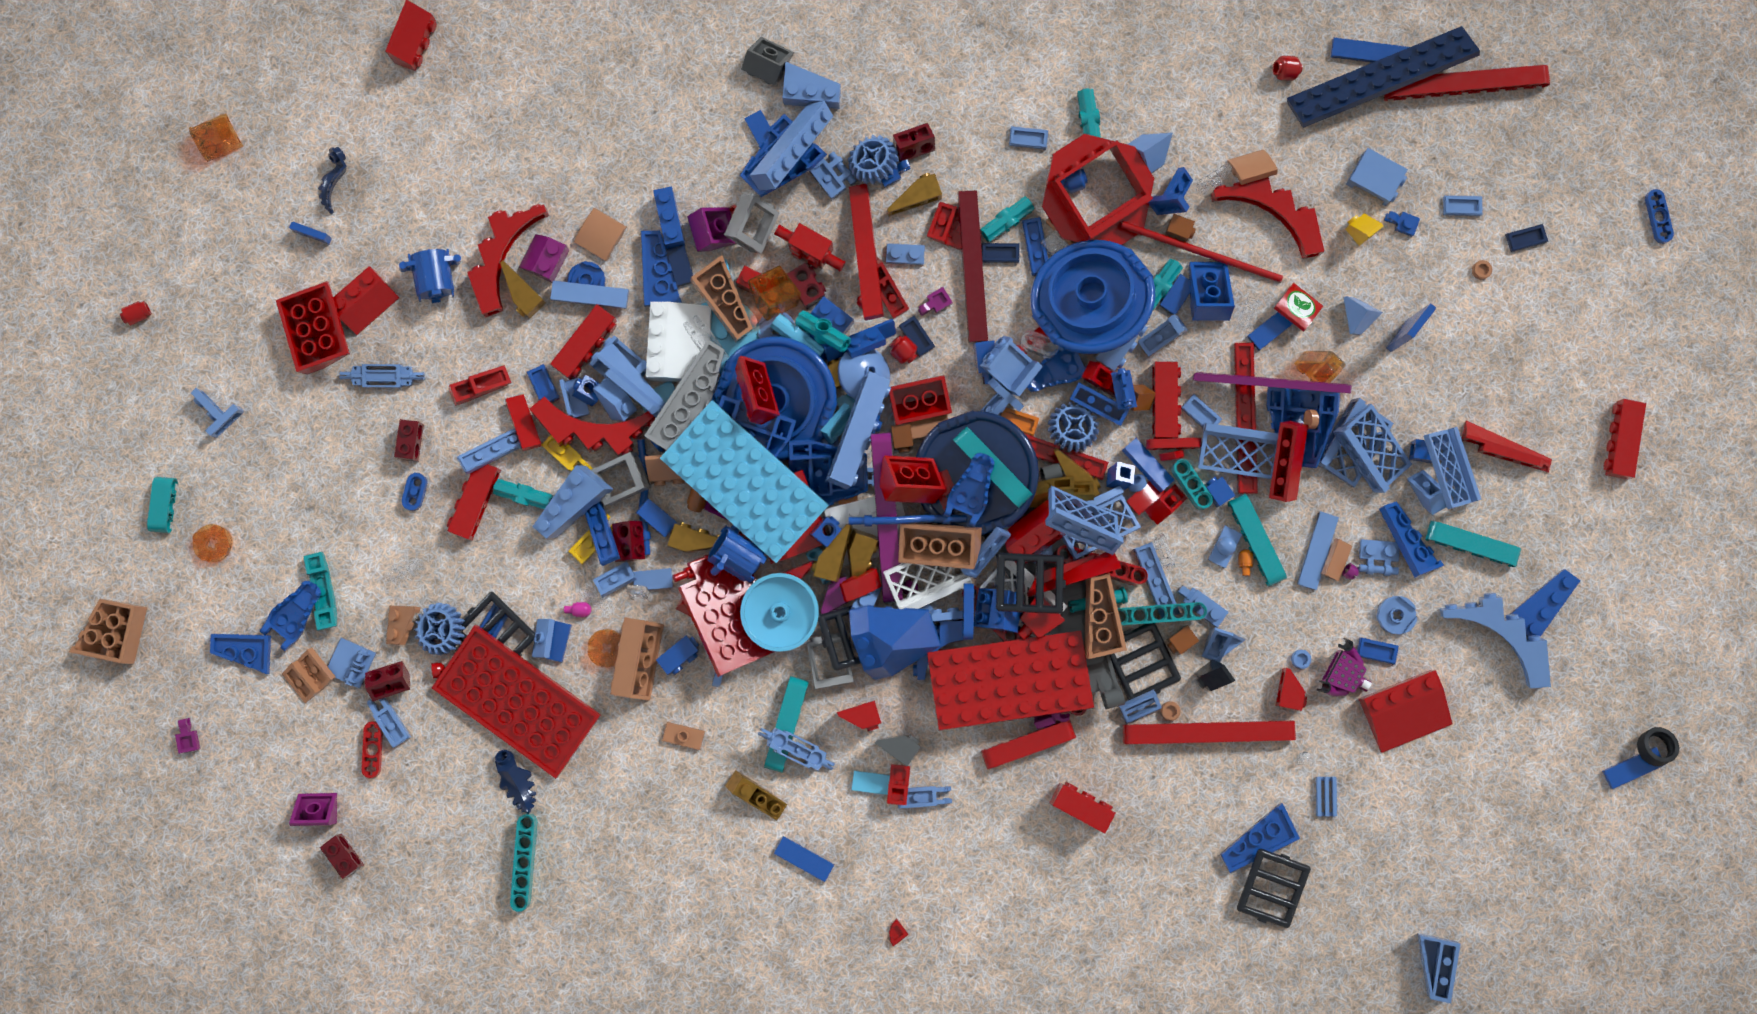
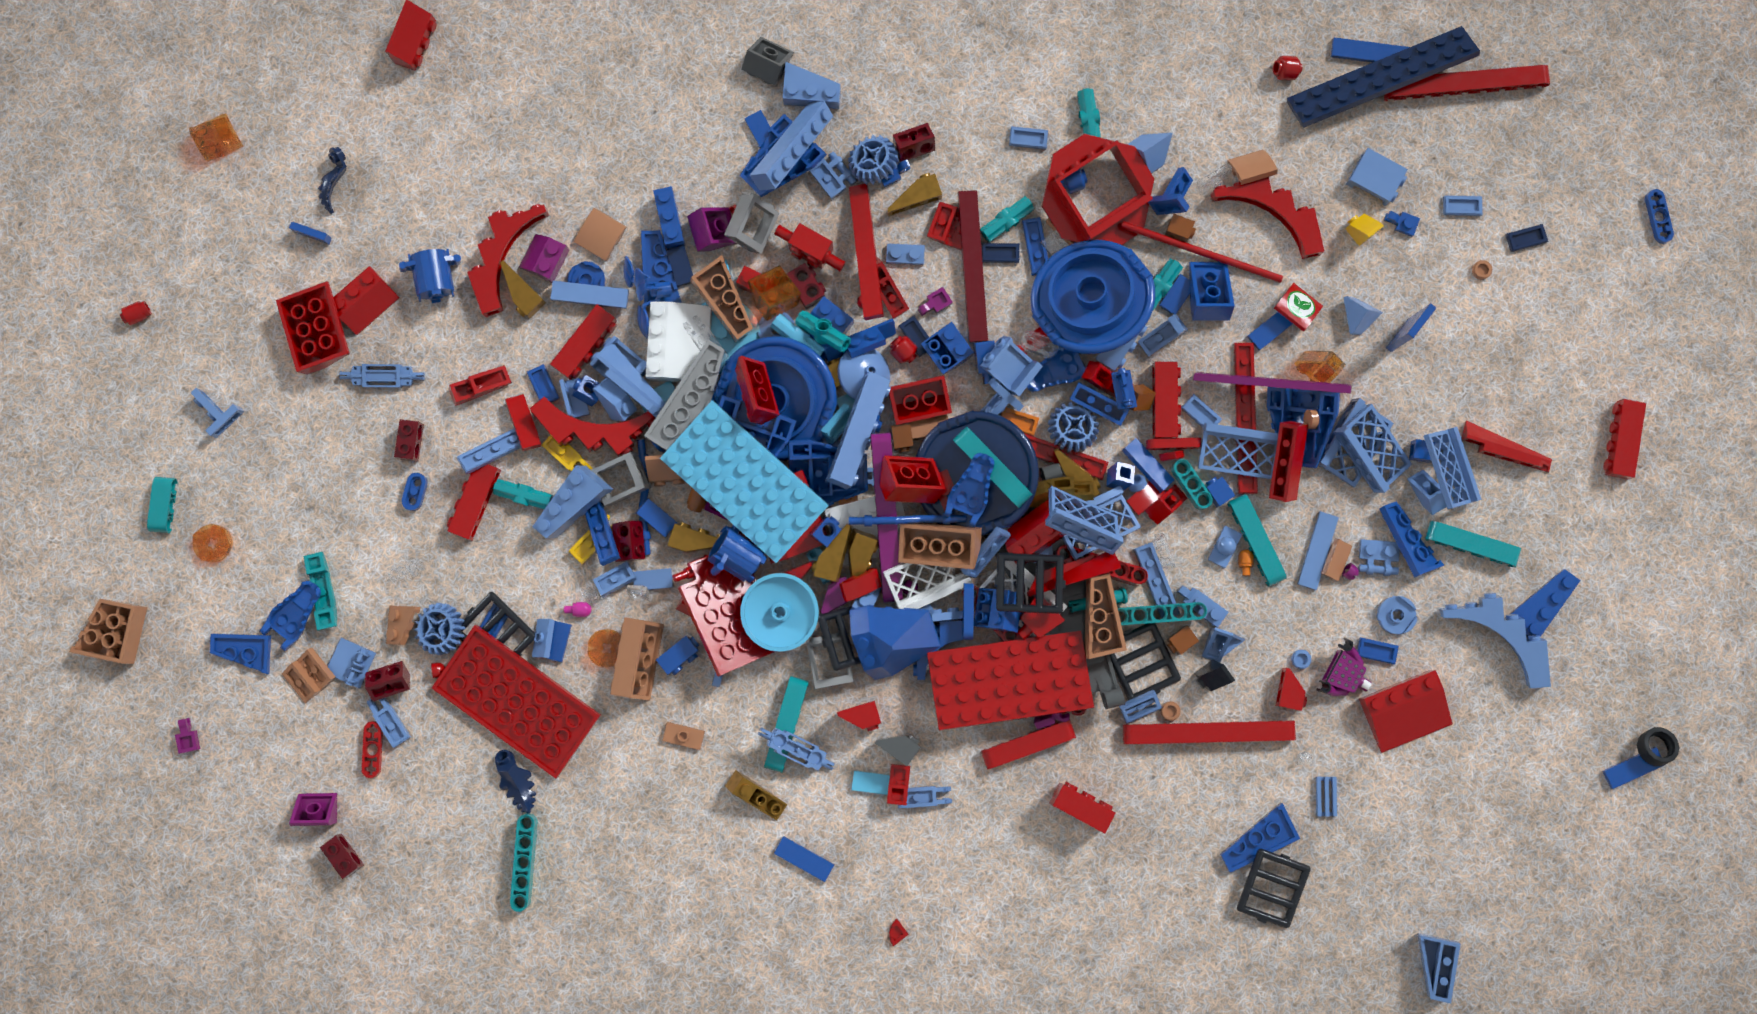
none -> blue plant [623,256,672,339]
none -> blue slope [921,322,974,375]

